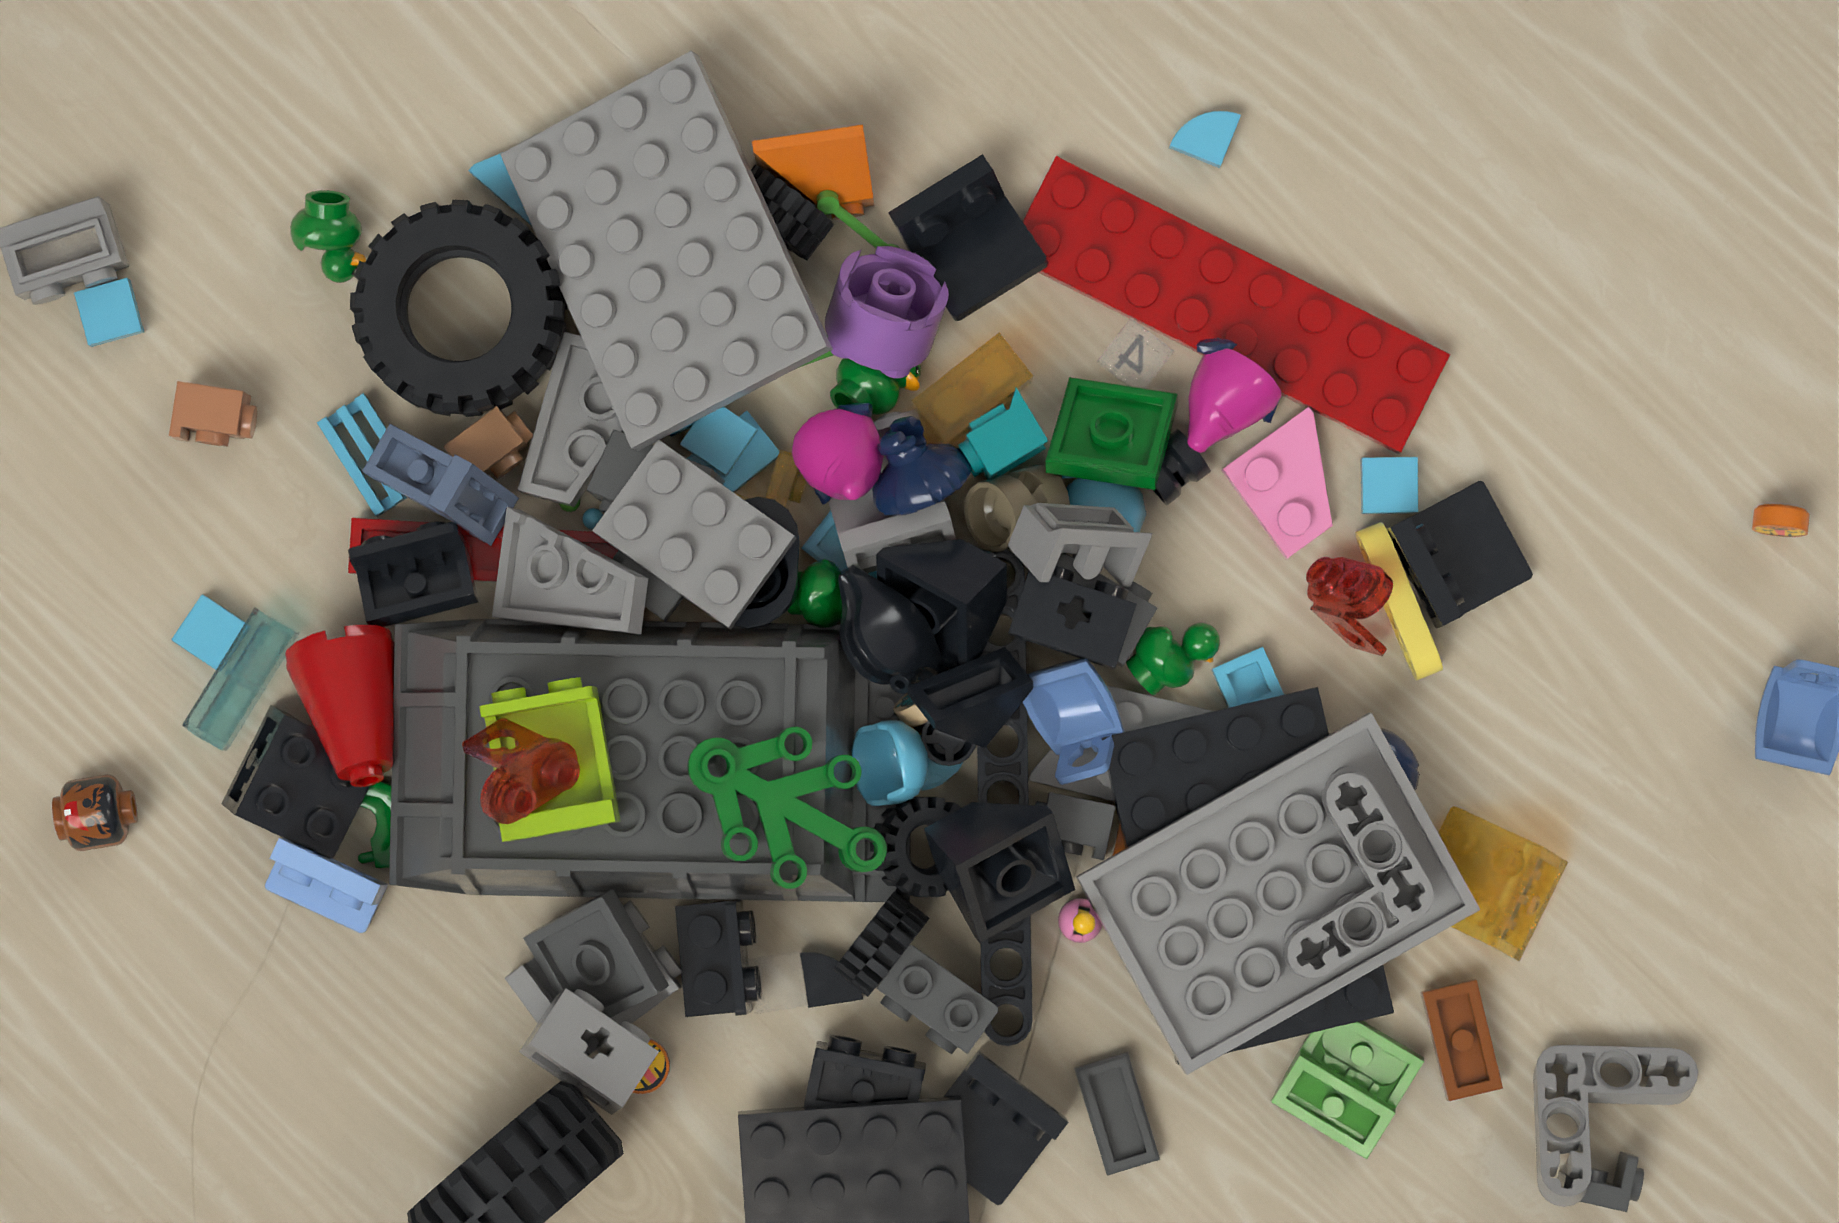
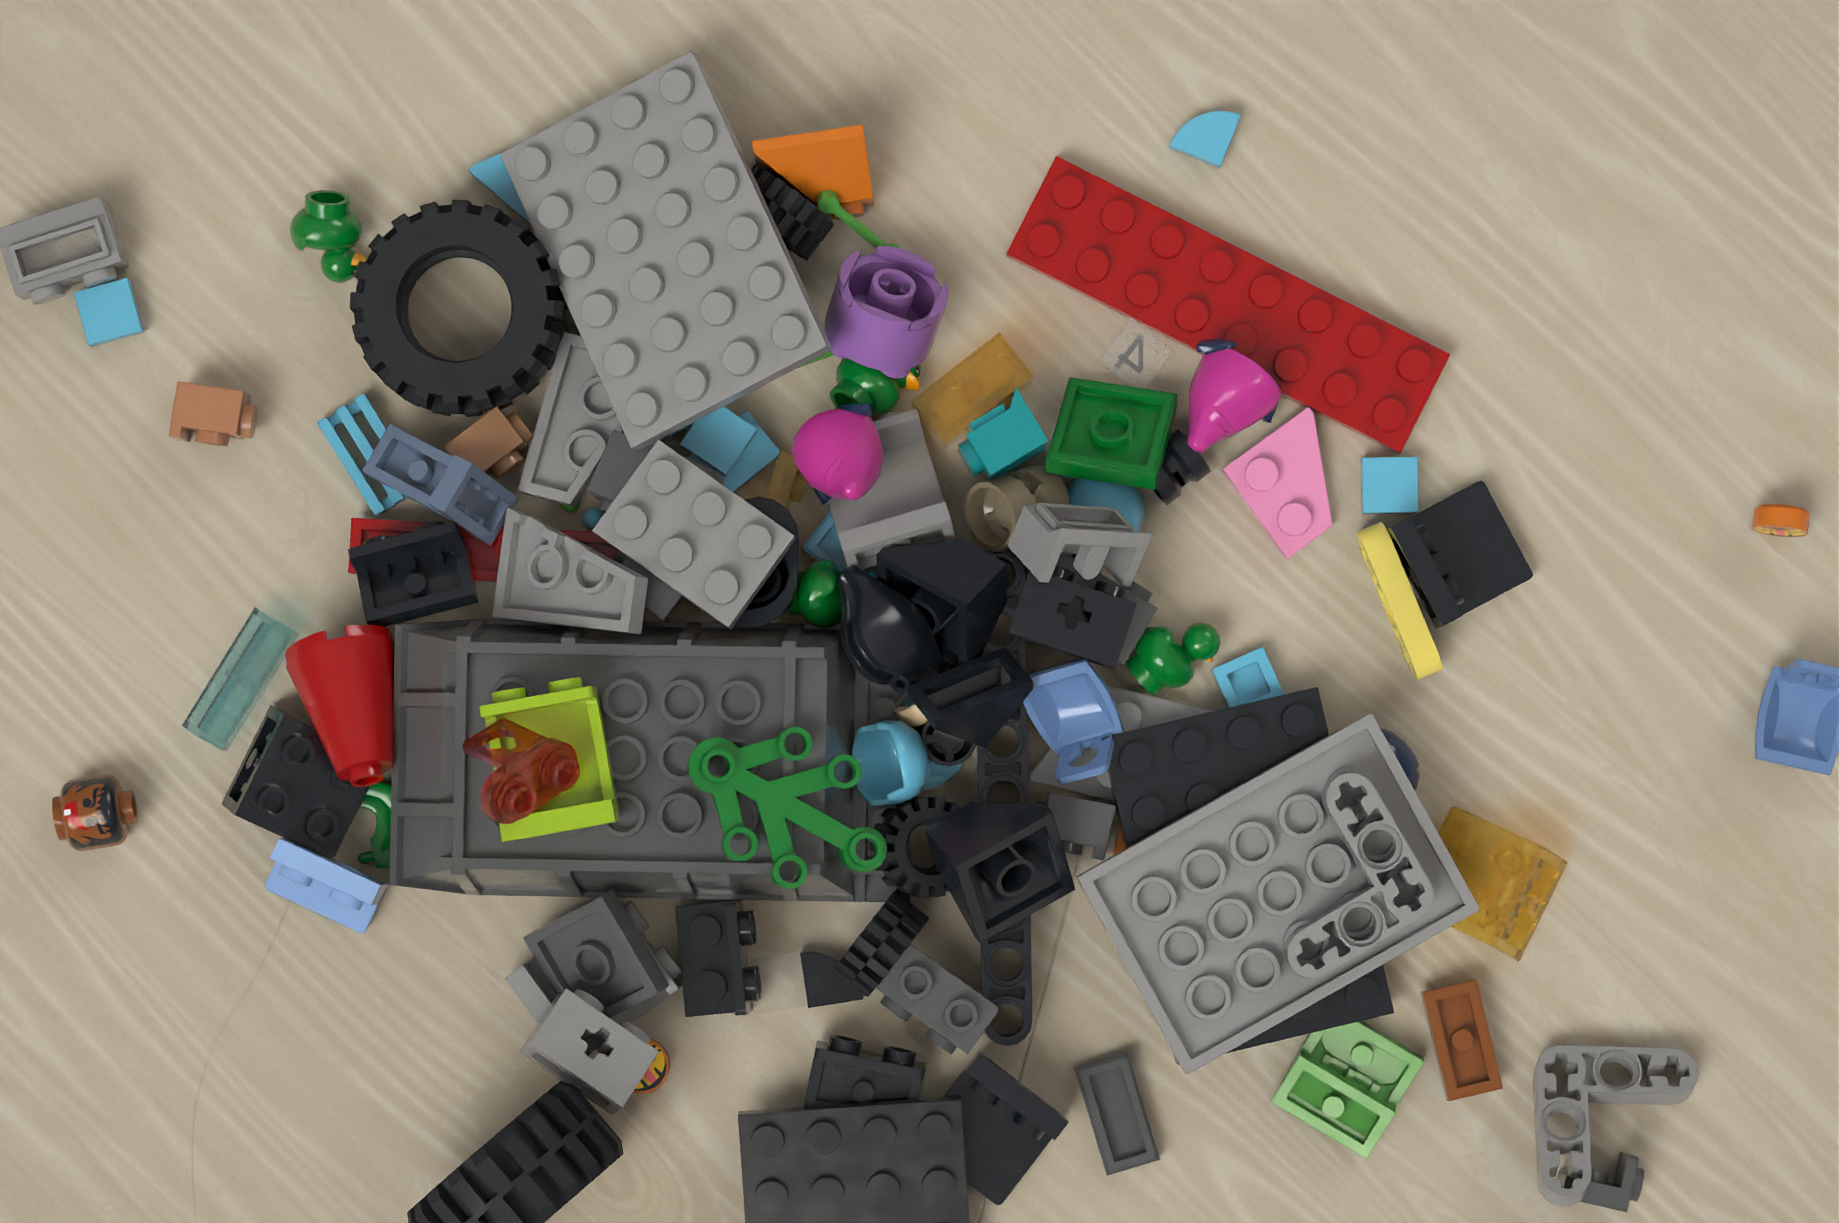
medium azure tile [171,594,251,671] -> none
dark blue hair [872,416,972,516] -> none
black bracket [888,154,1049,321] -> none
bright pink hinge [1058,898,1102,943] -> none
clear red bracket [1306,557,1393,656] -> none

